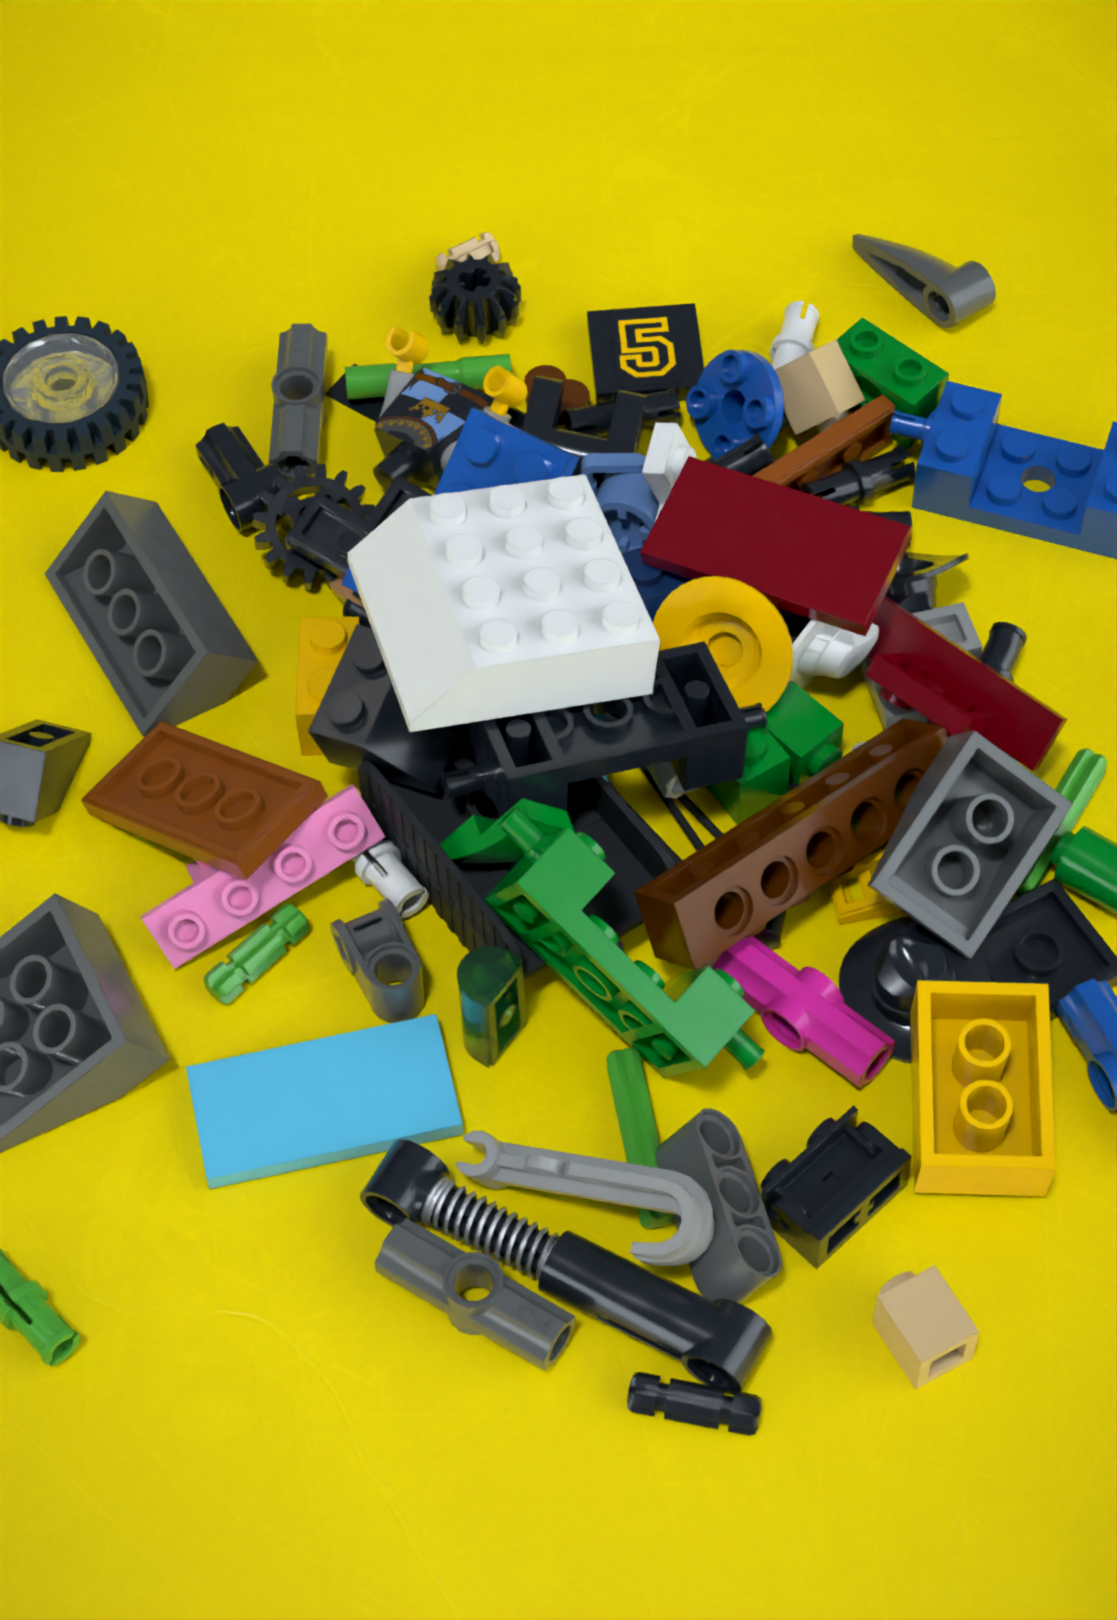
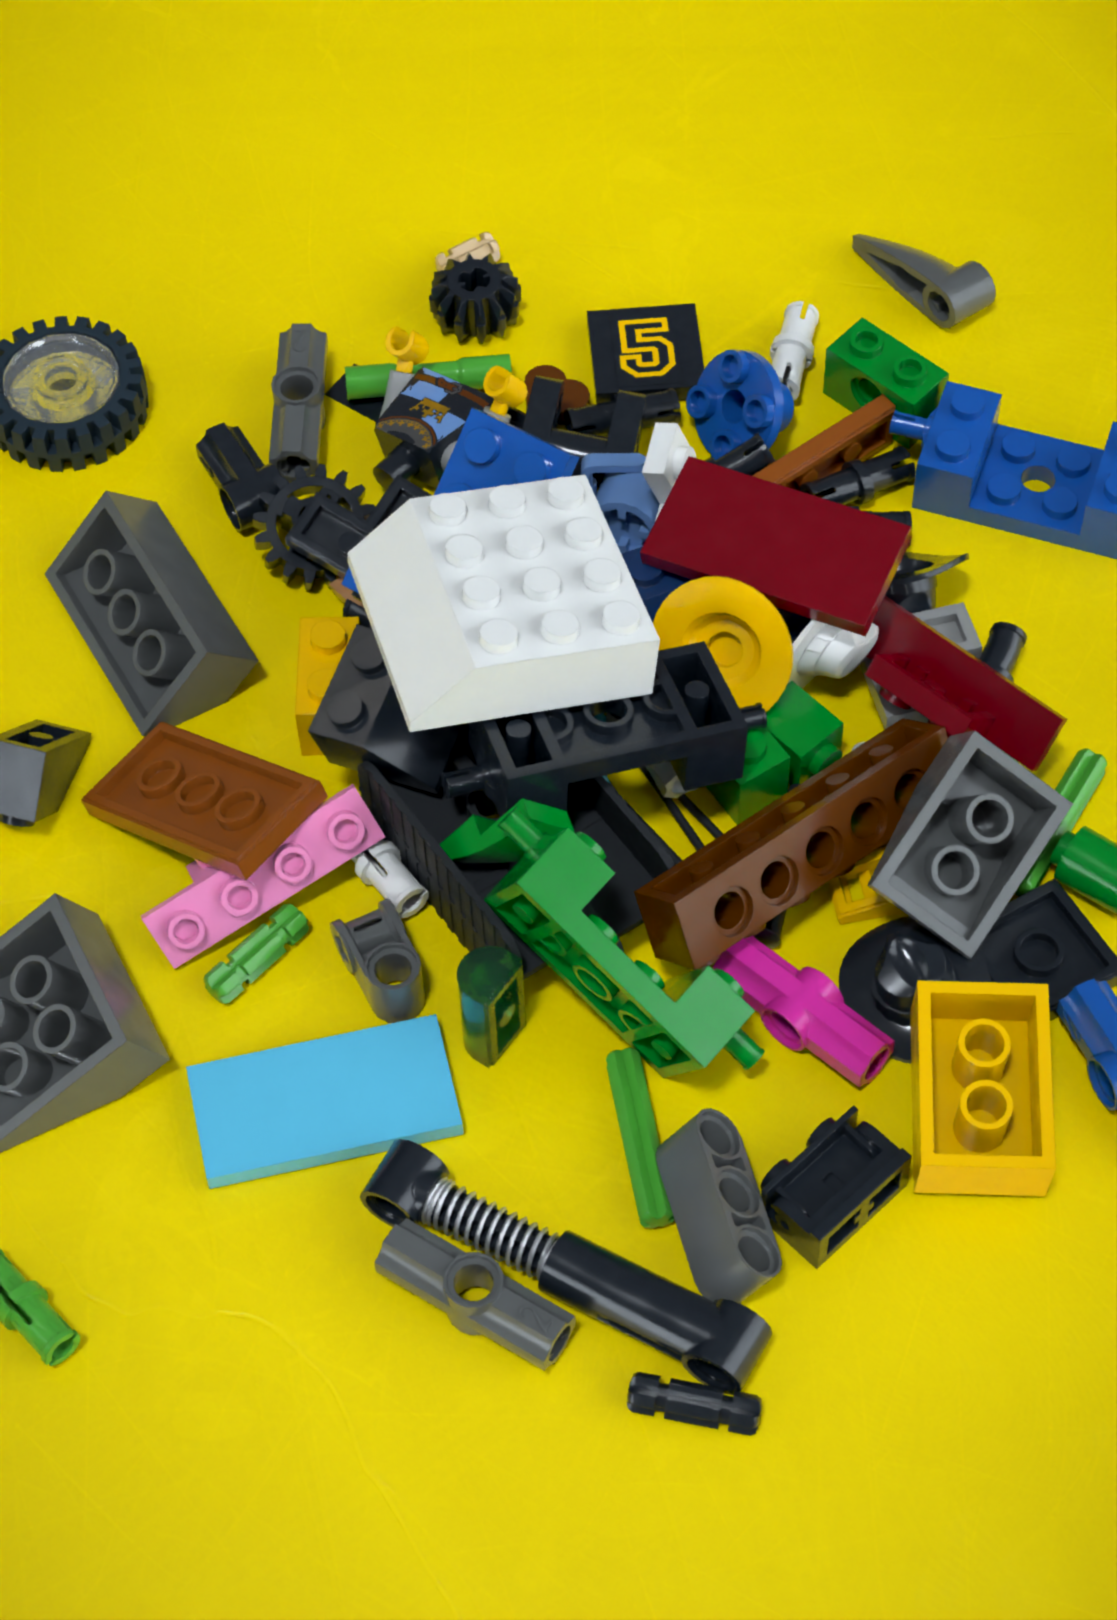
light grey piece [456,1131,715,1266] -> none
tan brick [775,339,865,435] -> none
tan brick [873,1265,979,1389] -> none

